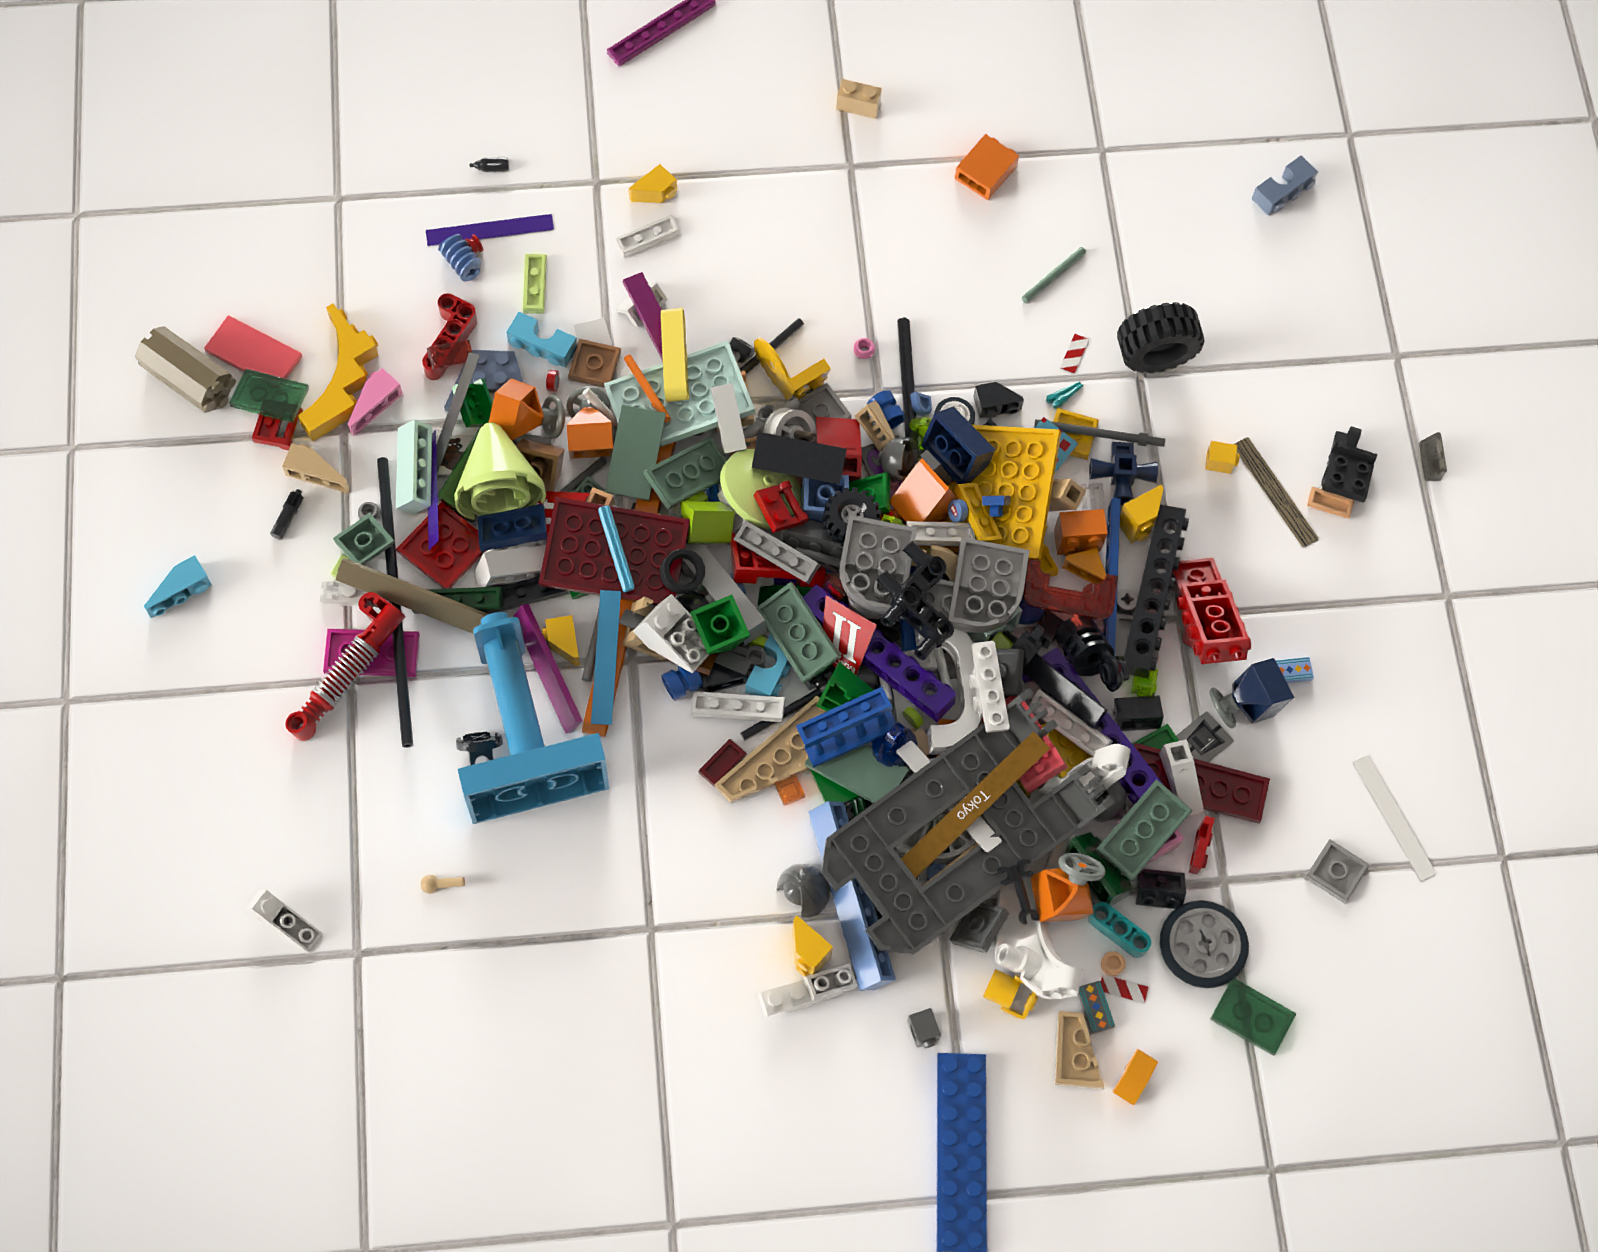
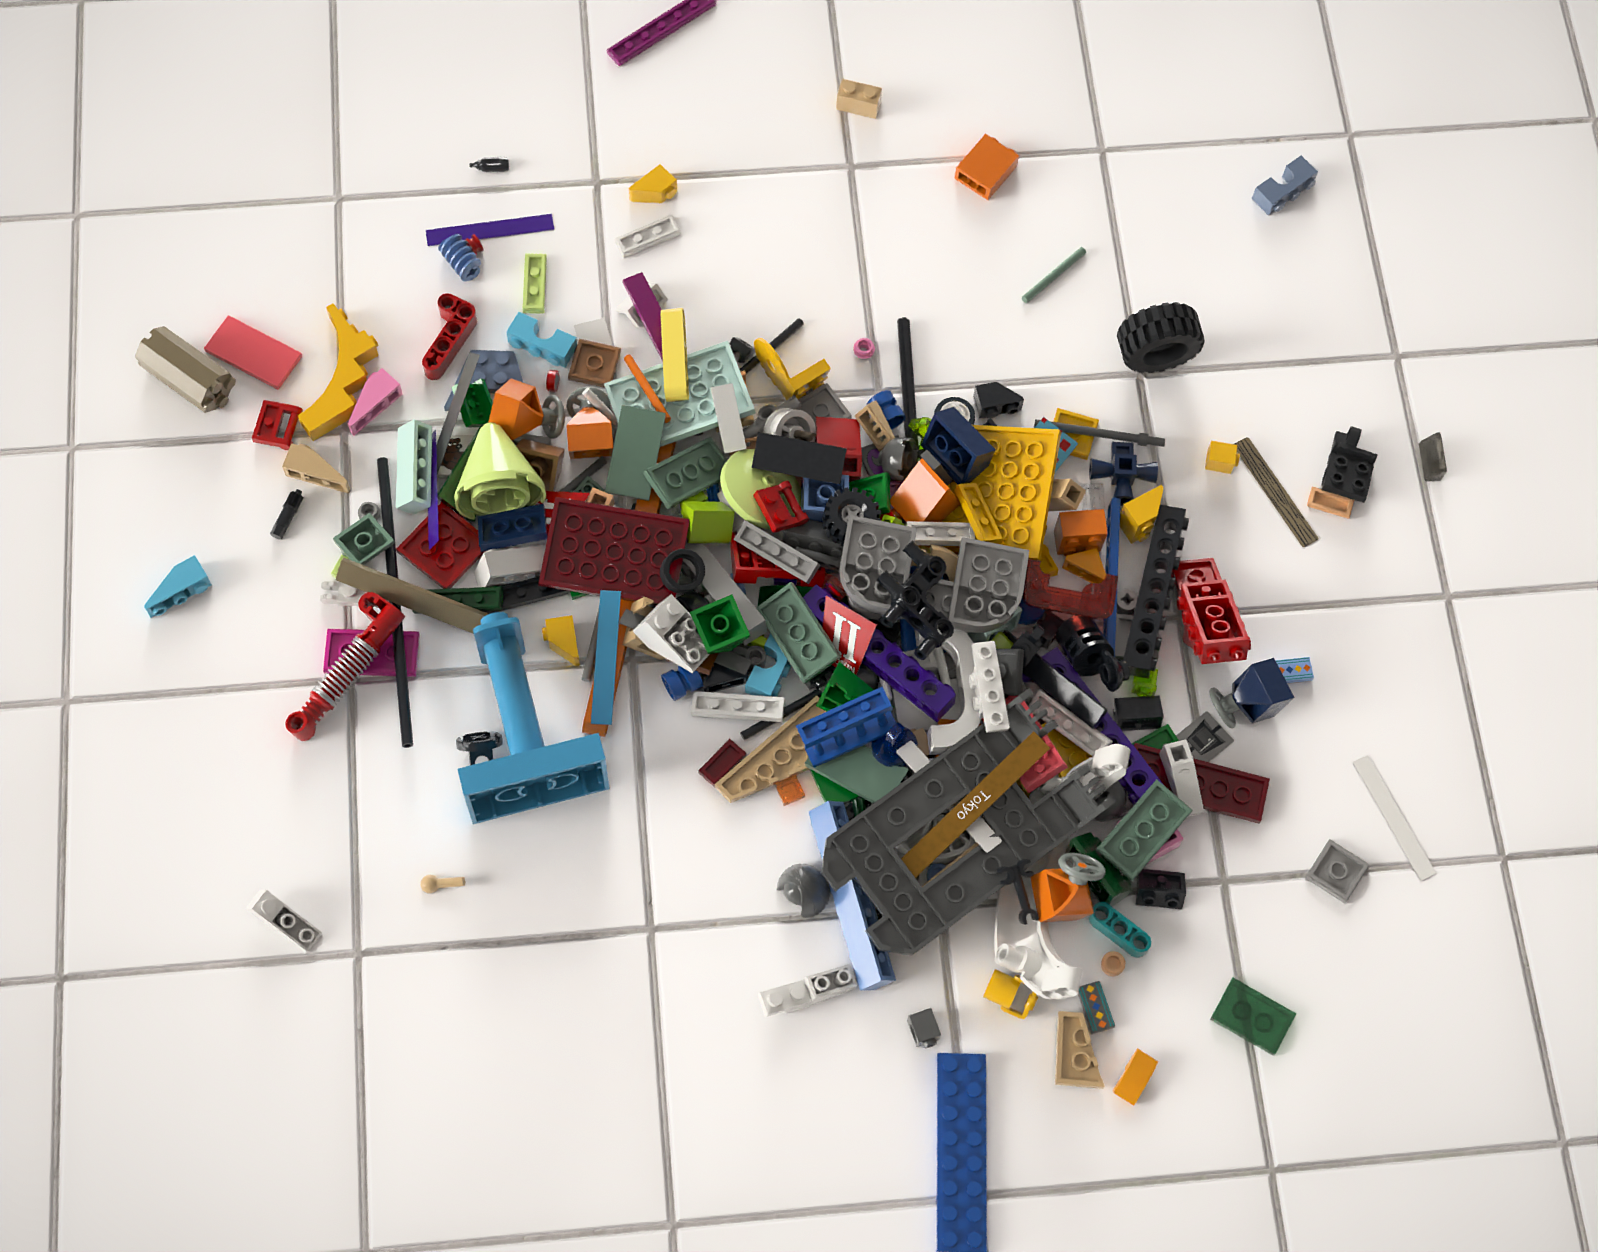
clear green tile [229,369,309,423] -> none
clear red tile [427,340,473,369] -> none
magenta tile [512,604,583,734] -> none
medium azure axle [598,505,635,592] -> none
yellow slope [792,915,833,977] -> none
lime tile [902,706,924,729] -> none
medium blue tile [910,391,932,417] -> none
medium blue tile [948,499,968,522] -> none
dark grey tile [949,903,1010,953] -> none
blue tile [982,496,1010,517] -> none
teal piece [1046,381,1083,409] -> none
sticker [1060,334,1089,373] -> none
sticker [1100,974,1148,1003] -> none
wedge [1159,900,1249,988] -> none
red wing [1188,816,1215,875] -> none

